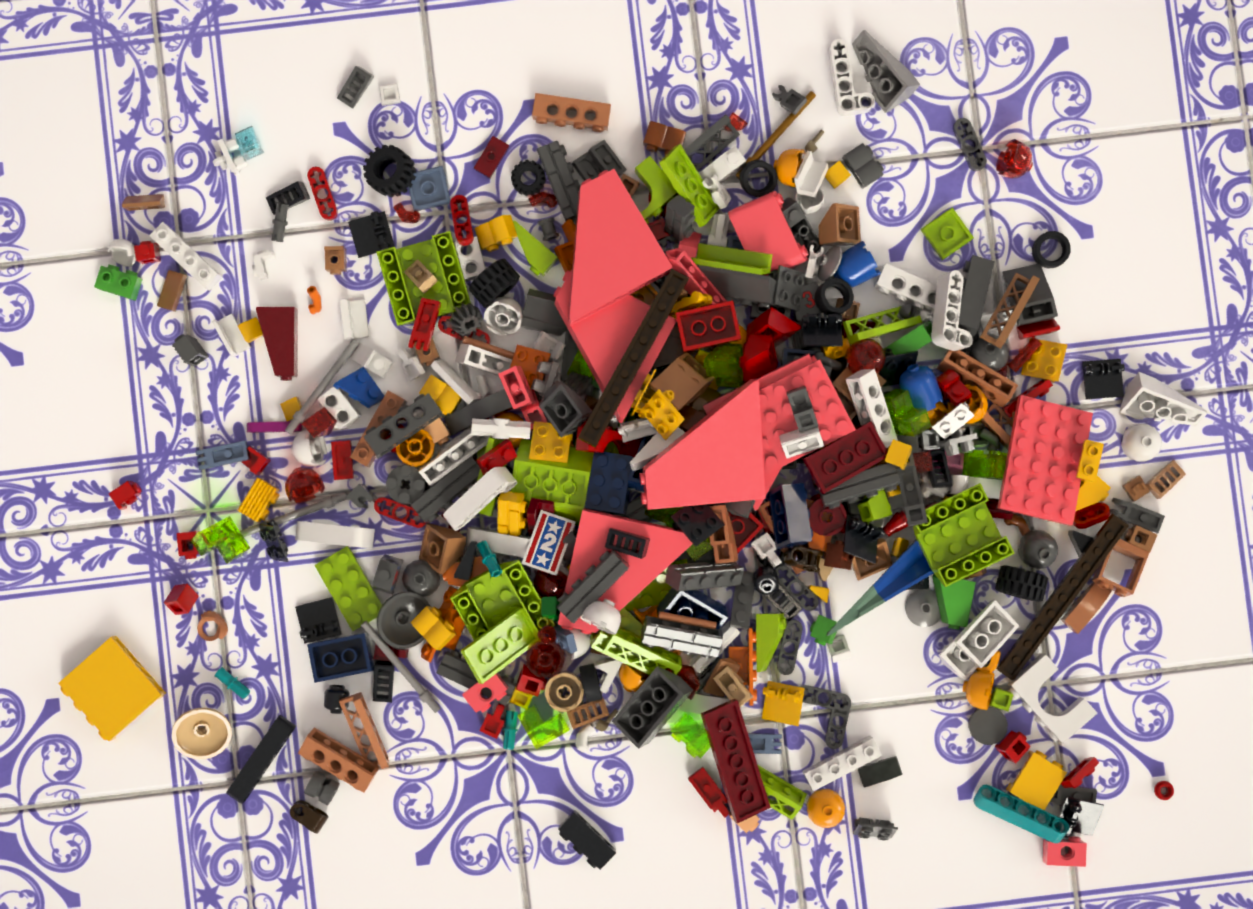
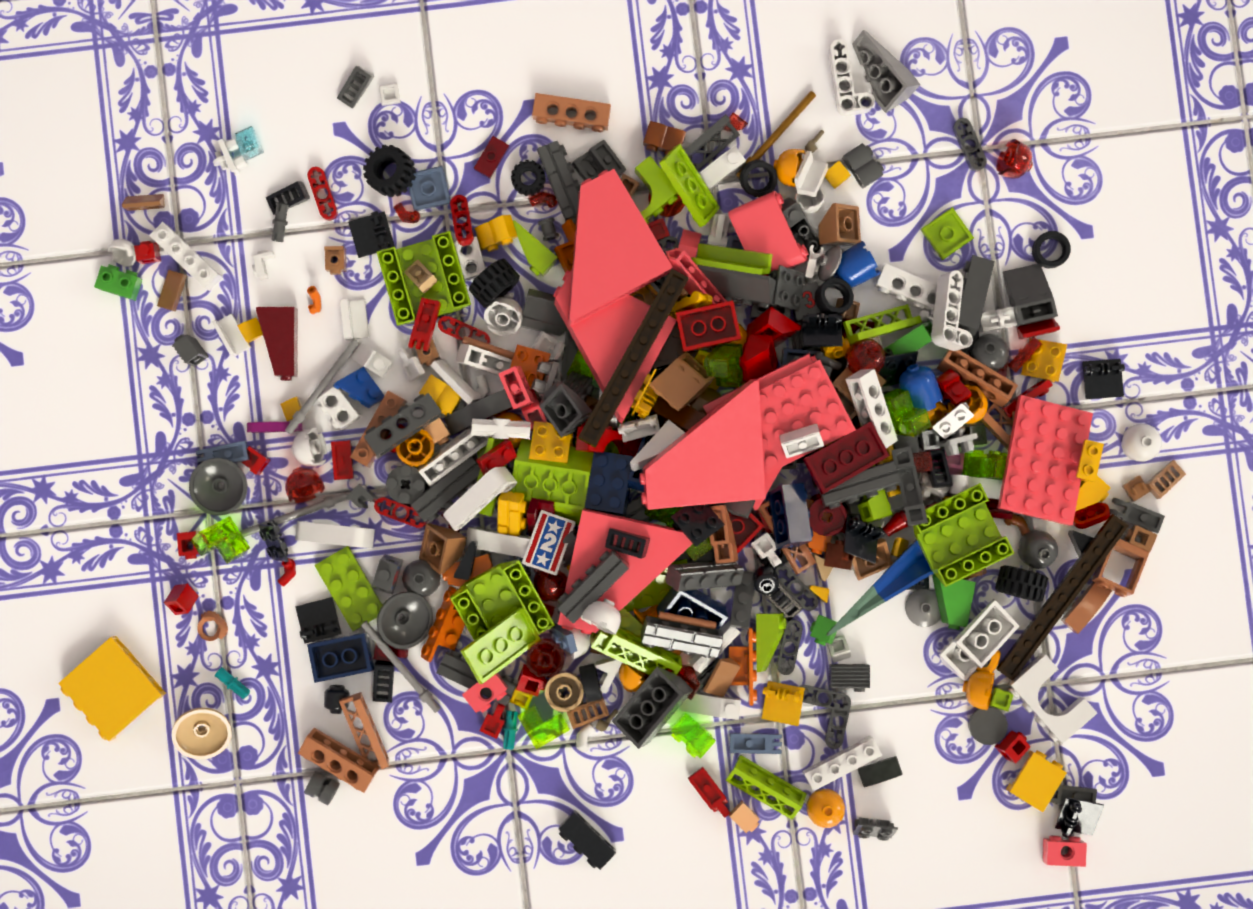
red brick [109,481,142,510] -> none
black beam [226,715,296,804] -> none
yellow brick [237,477,280,522] -> none
dark brown piece [290,800,329,834] -> none
clear red slope [302,407,337,438] -> none
yellow brick [411,606,456,650] -> none
dark grey gear [449,303,483,336] -> none
teal axle [477,541,503,577] -> none
clear red plate [538,625,557,644] -> none
green slope [541,597,560,621] -> none
yellow hinge [640,389,685,441] -> none
dark grey brick [664,195,695,241] -> none
dark red plate [701,699,771,823] -> none
white plate [702,174,731,210] -> none
tan slope [713,666,753,708] -> none
dark grey plate [772,85,807,115] -> none
dark brown piece [783,546,823,573] -> none
dark grey slope [786,386,819,432] -> none
yellow panel [885,439,912,470] -> none
dark grey hinge [899,304,916,319] -> none
teal beam [973,784,1069,843] -> none
dark grey arm [979,428,1000,454] -> none
medium nougat fence [980,273,1040,348] -> none
red plate [1061,757,1099,788] -> none
white wedge [1120,372,1208,425] -> none
red plate [1154,781,1174,800] -> none
none -> dark grey dish [189,458,248,516]
none -> red arm [277,558,296,587]
none -> dark grey brick [829,664,870,692]

